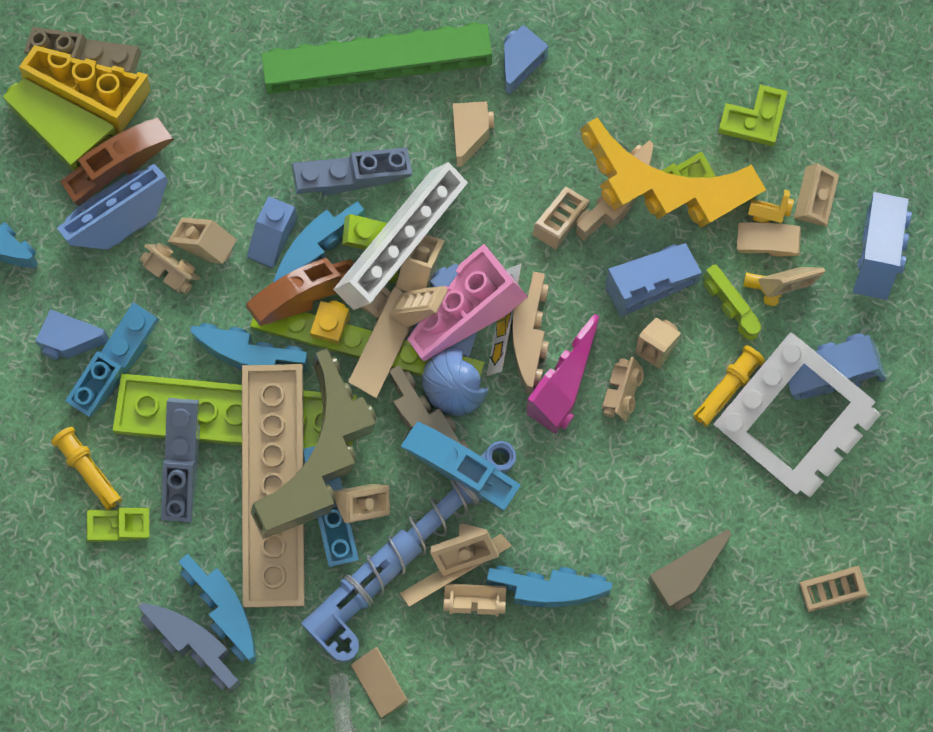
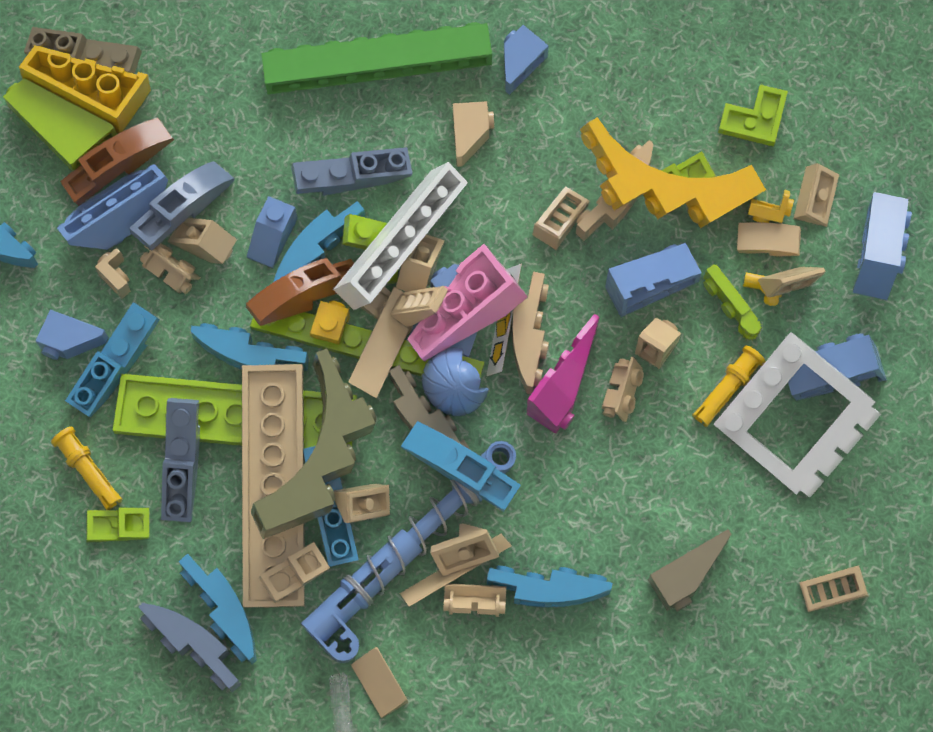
none -> tan bracket [95,248,131,299]
none -> sand blue slope [129,161,235,251]
none -> tan slope [259,542,330,603]

